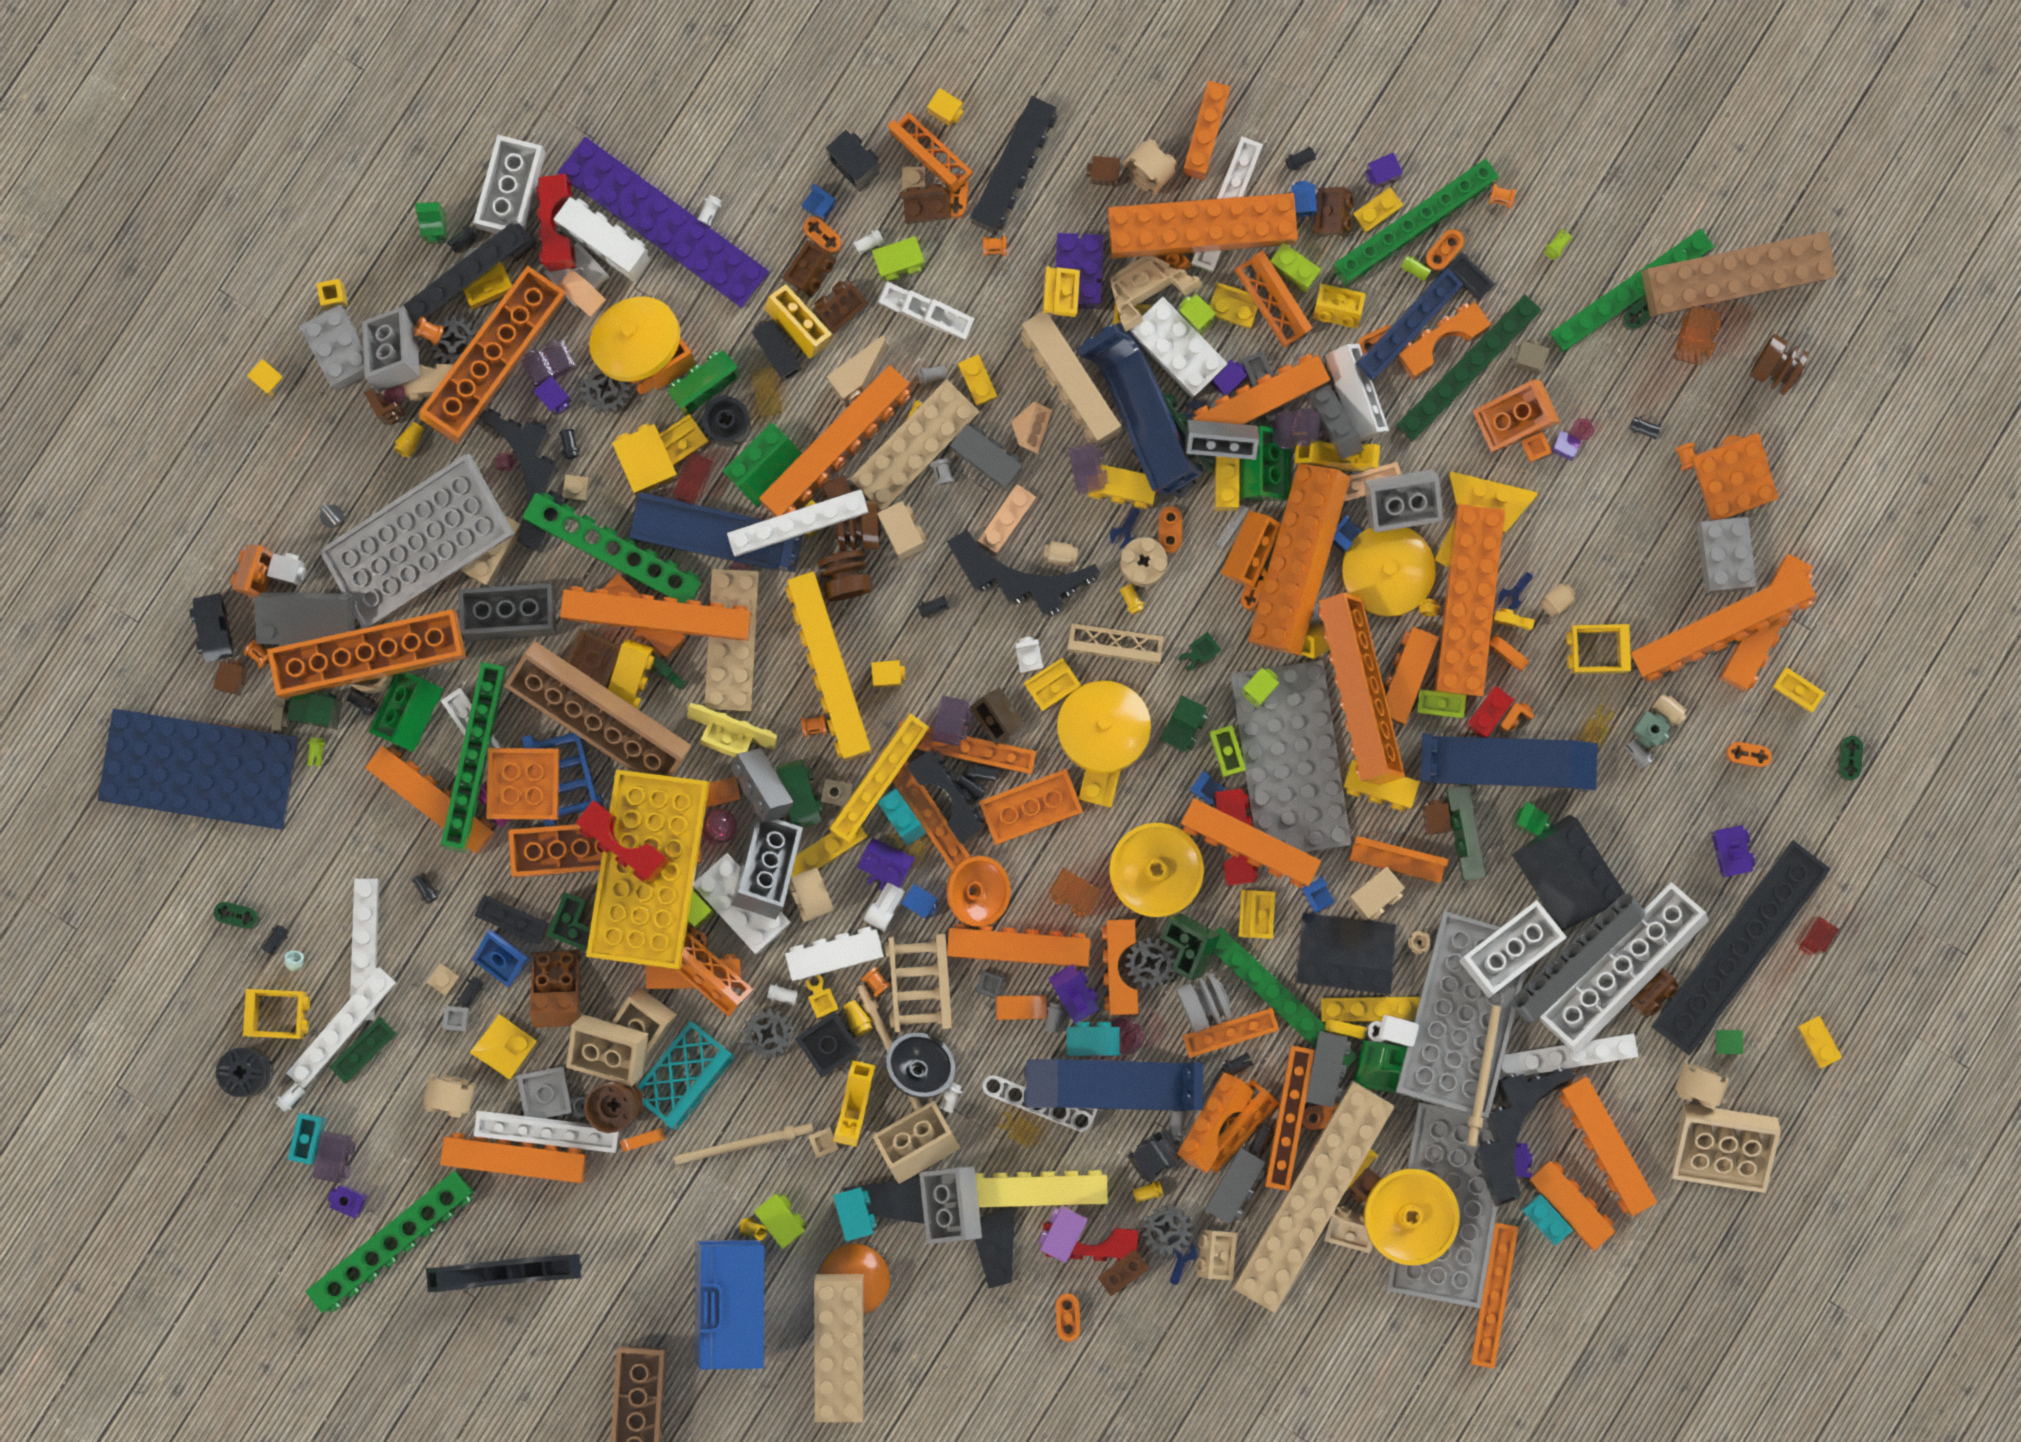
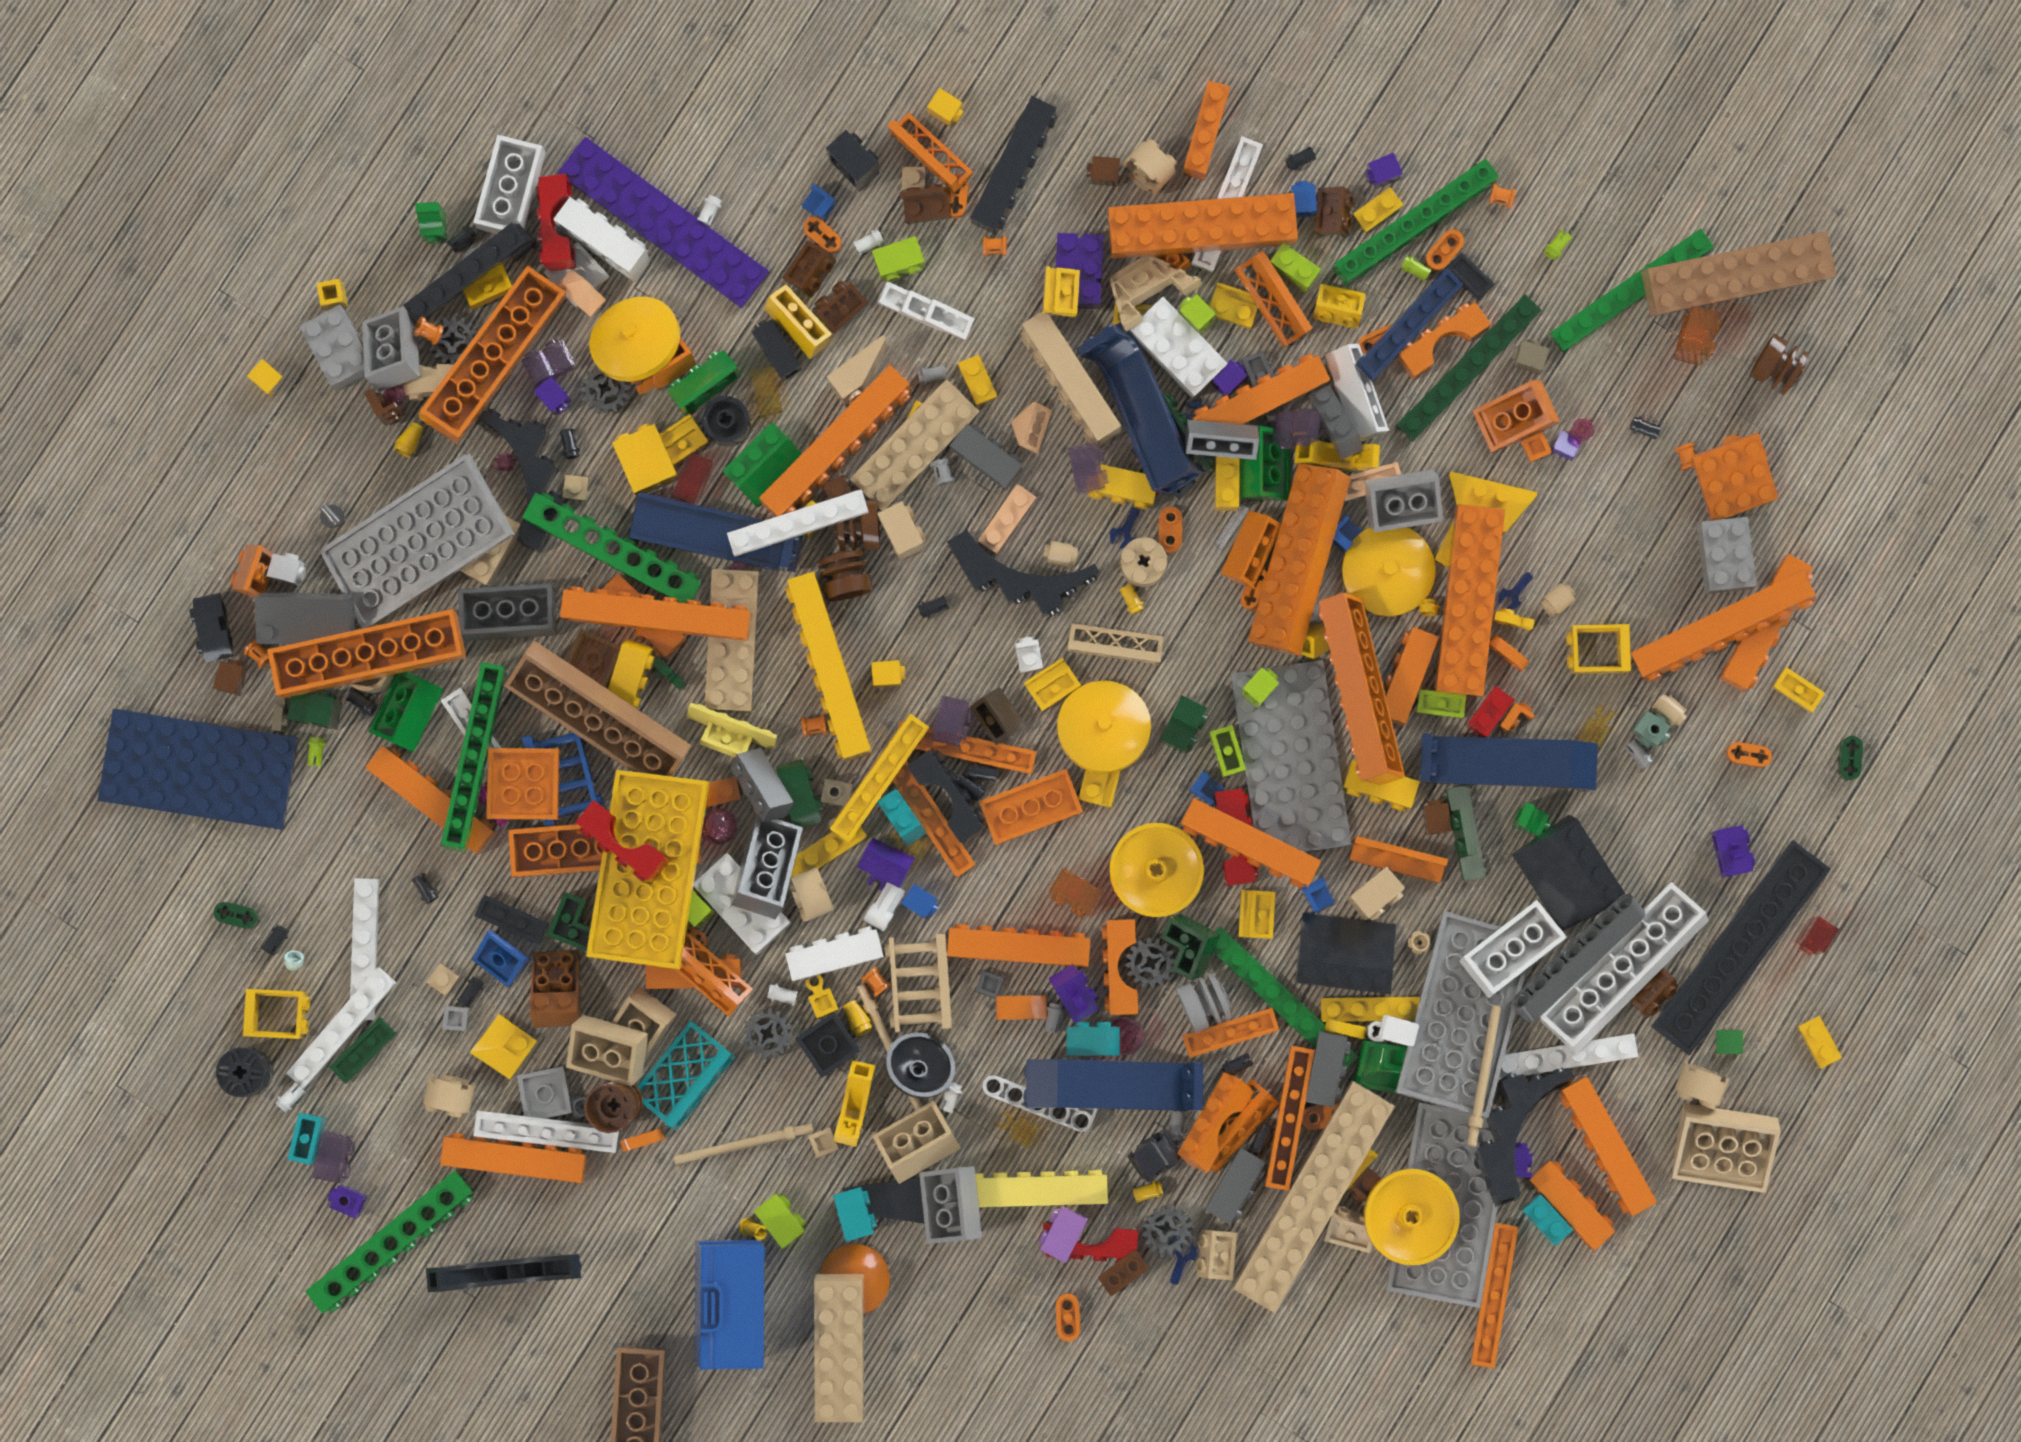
orange dish [946,856,1011,927] -> none
black wing [975,1207,1015,1289] -> none
dark green plate [1178,632,1221,671] -> none
dark green beam [1622,294,1651,331] -> none

